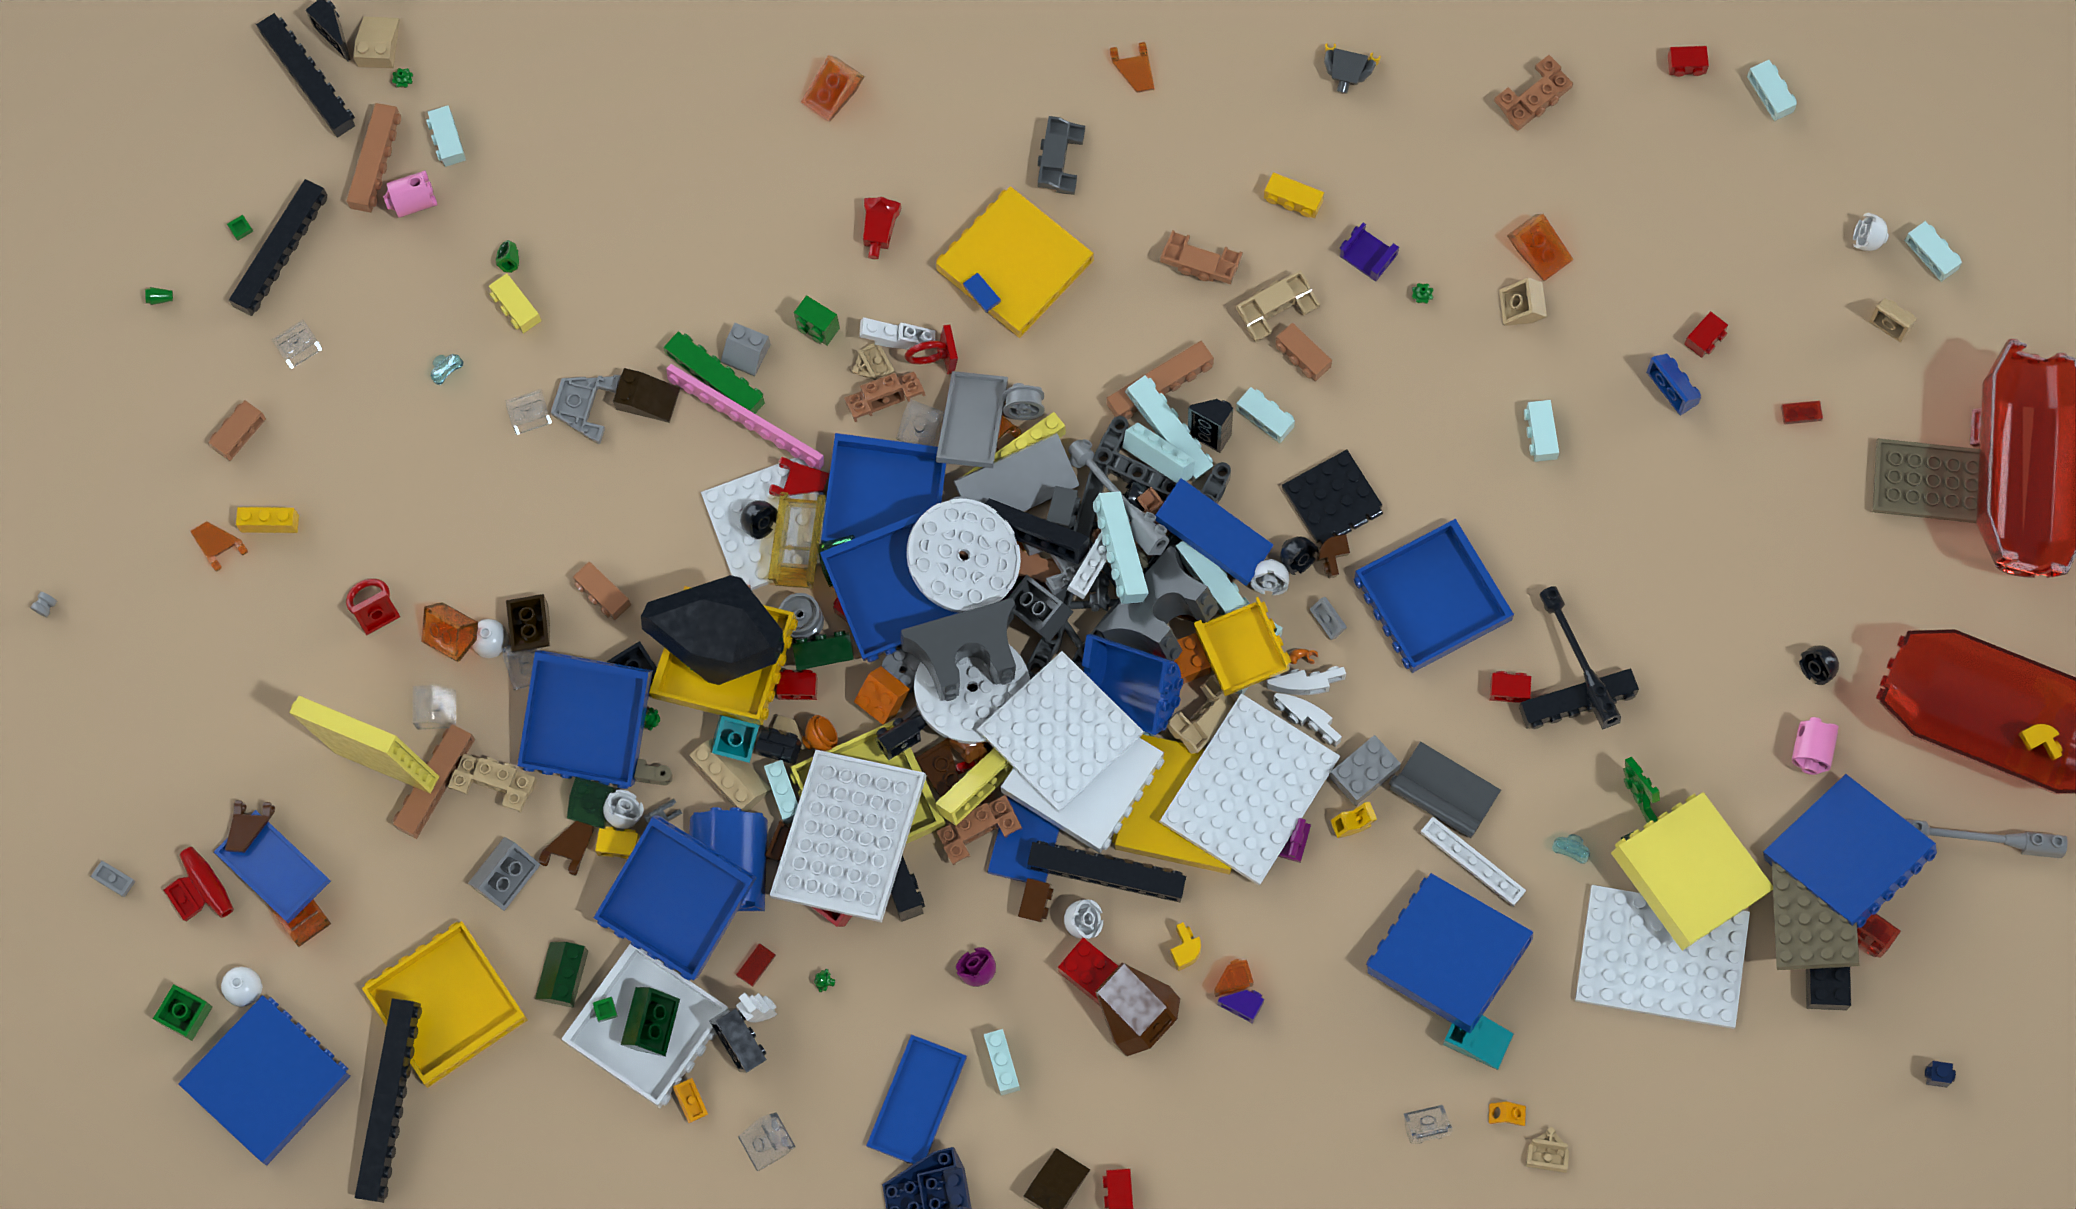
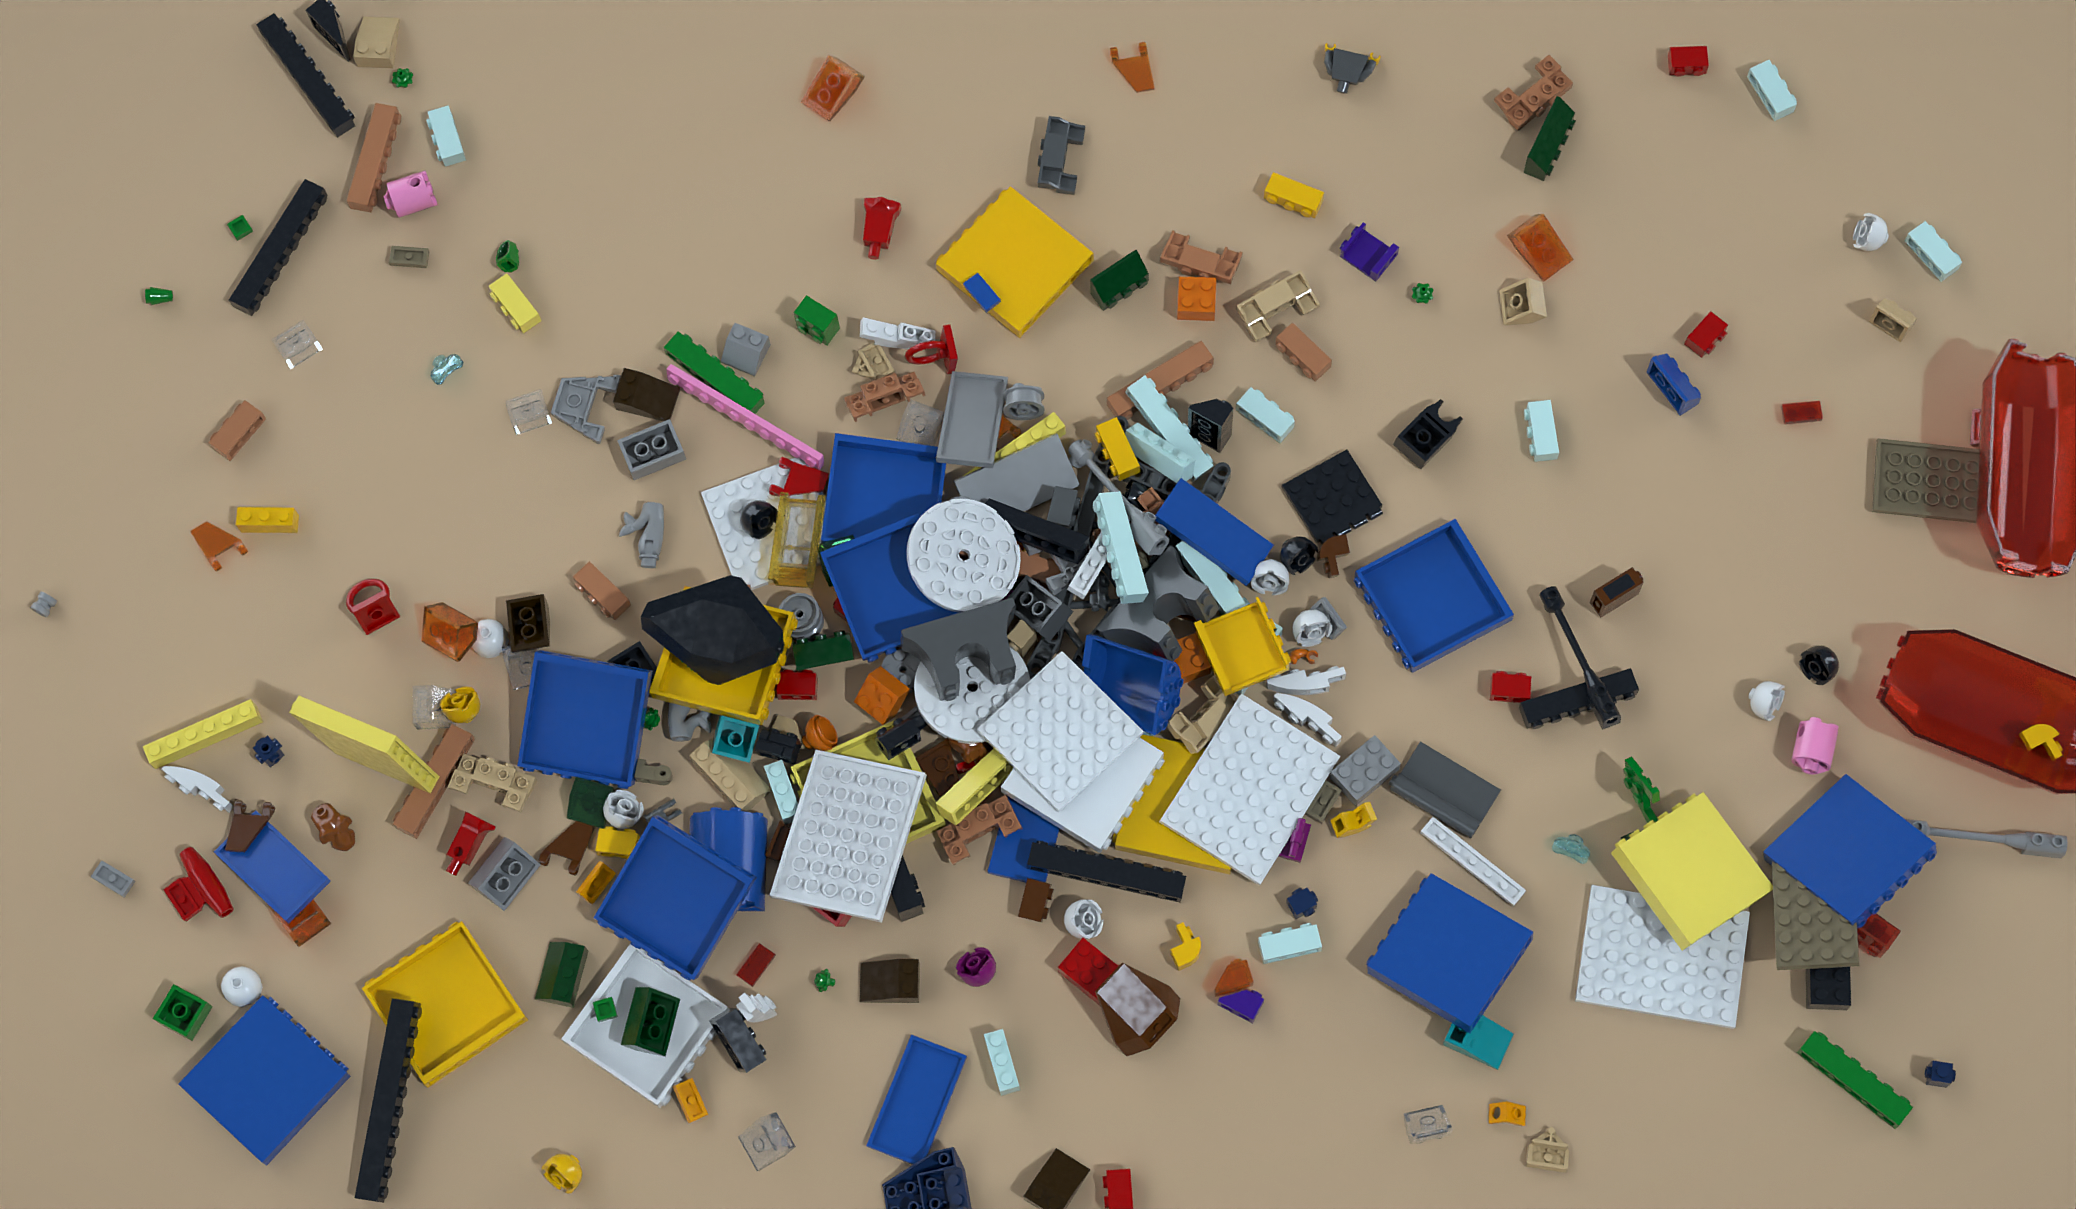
none -> light yellow brick [143,699,263,769]
none -> white slope [162,766,234,813]
none -> dark blue brick [253,735,285,768]
none -> dark orange head [311,803,355,851]
none -> dark tan plate [389,246,429,268]
none -> yellow cylinder [440,687,481,724]
none -> red piece [446,811,496,876]
none -> yellow cylinder [541,1154,582,1194]
none -> light orange plate [576,861,616,905]
none -> light grey brick [617,419,686,480]
none -> light grey piece [619,502,664,568]
none -> light grey piece [668,703,713,742]
none -> dark brown slope [860,959,920,1003]
none -> tan brick [1007,620,1037,658]
none -> dark green slope [1090,250,1149,311]
none -> yellow brick [1094,417,1140,481]
none -> orange brick [1177,276,1216,321]
none -> light aqua brick [1258,923,1322,964]
none -> dark blue brick [1286,887,1318,919]
none -> white cylinder [1293,610,1332,647]
none -> dark tan plate [1305,780,1342,824]
none -> black brick [1393,399,1463,469]
none -> dark green slope [1524,96,1576,181]
none -> reddish brown brick [1590,567,1644,618]
none -> white cylinder [1749,681,1785,721]
none -> green brick [1797,1031,1913,1129]

